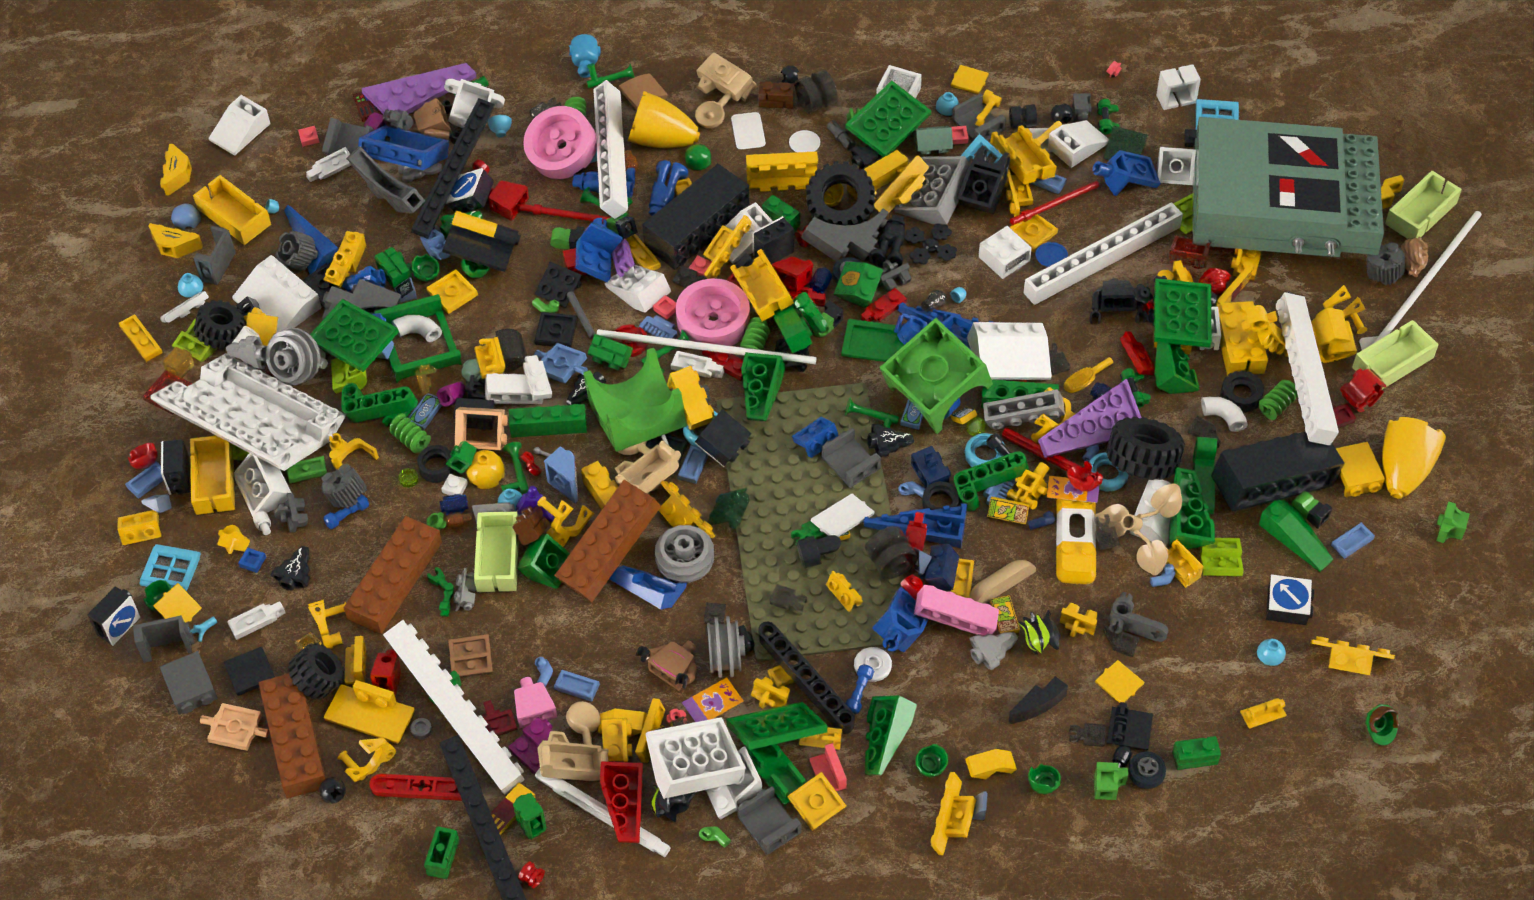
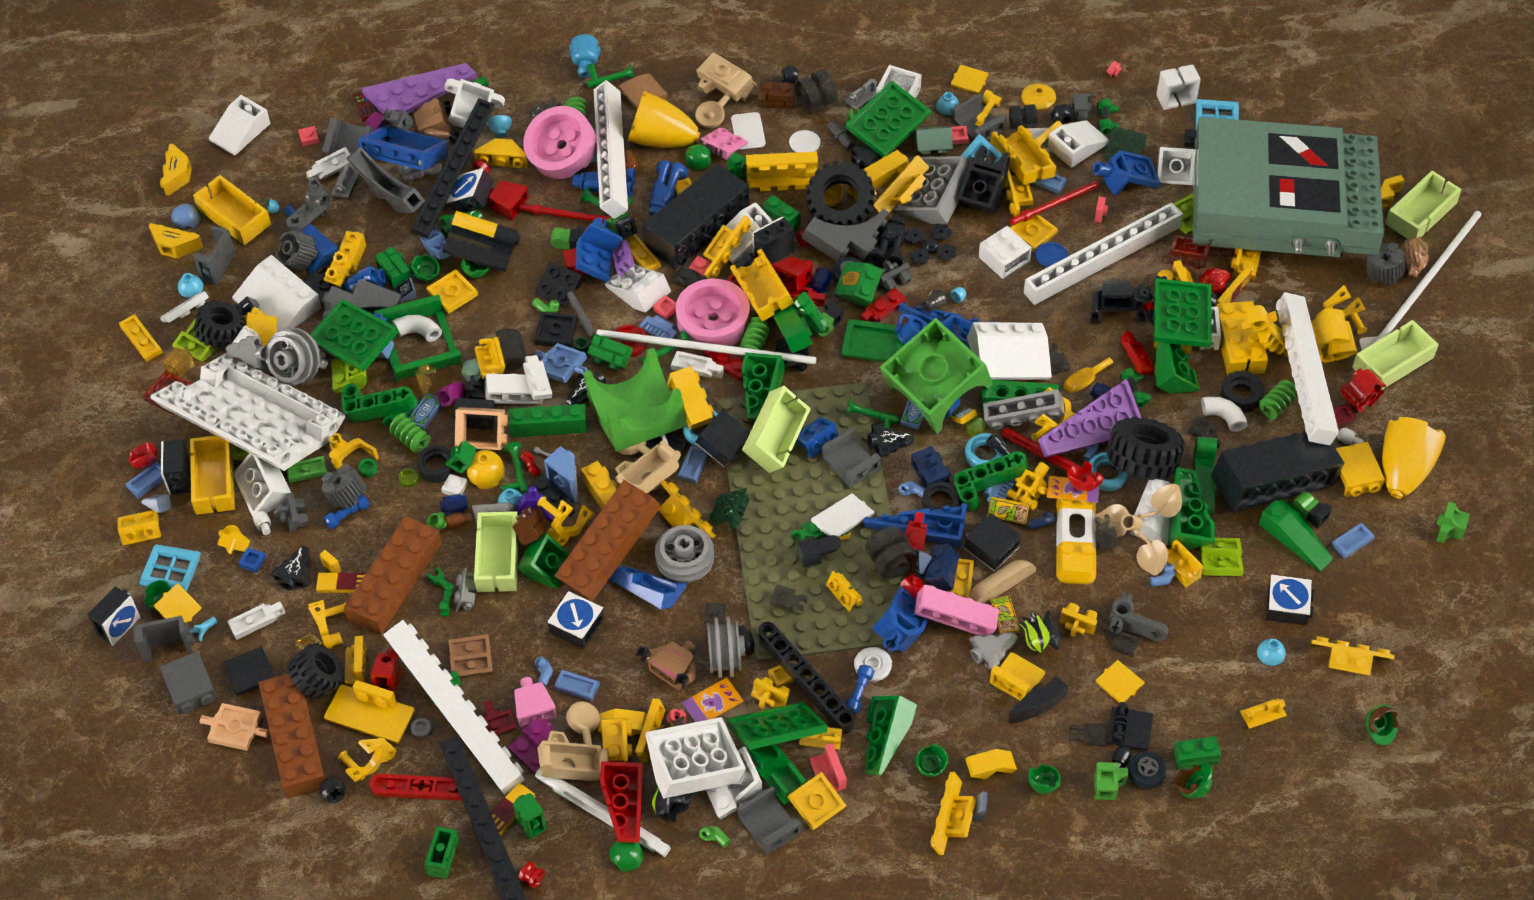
none -> dark grey piece [286,179,331,232]
none -> tile [316,573,366,593]
none -> yellow tile [320,550,341,573]
none -> light grey hinge [331,163,359,199]
none -> green tile [358,458,378,478]
none -> yellow slope [474,138,528,169]
none -> black hinge [529,475,575,517]
none -> piece [547,591,604,649]
none -> dark green plate [573,337,591,355]
none -> green hair [609,840,643,872]
none -> bright pink hinge [701,128,748,160]
none -> green brick [727,152,747,181]
none -> yellowish green piece [742,386,811,473]
none -> light grey hinge [844,79,877,110]
none -> black piece [964,513,1021,571]
none -> yellow bracket [990,652,1045,701]
none -> yellow dish [1021,83,1056,110]
none -> coral plate [1094,197,1108,223]
none -> green piece [1174,764,1213,799]
none -> white cylinder [1337,428,1364,446]

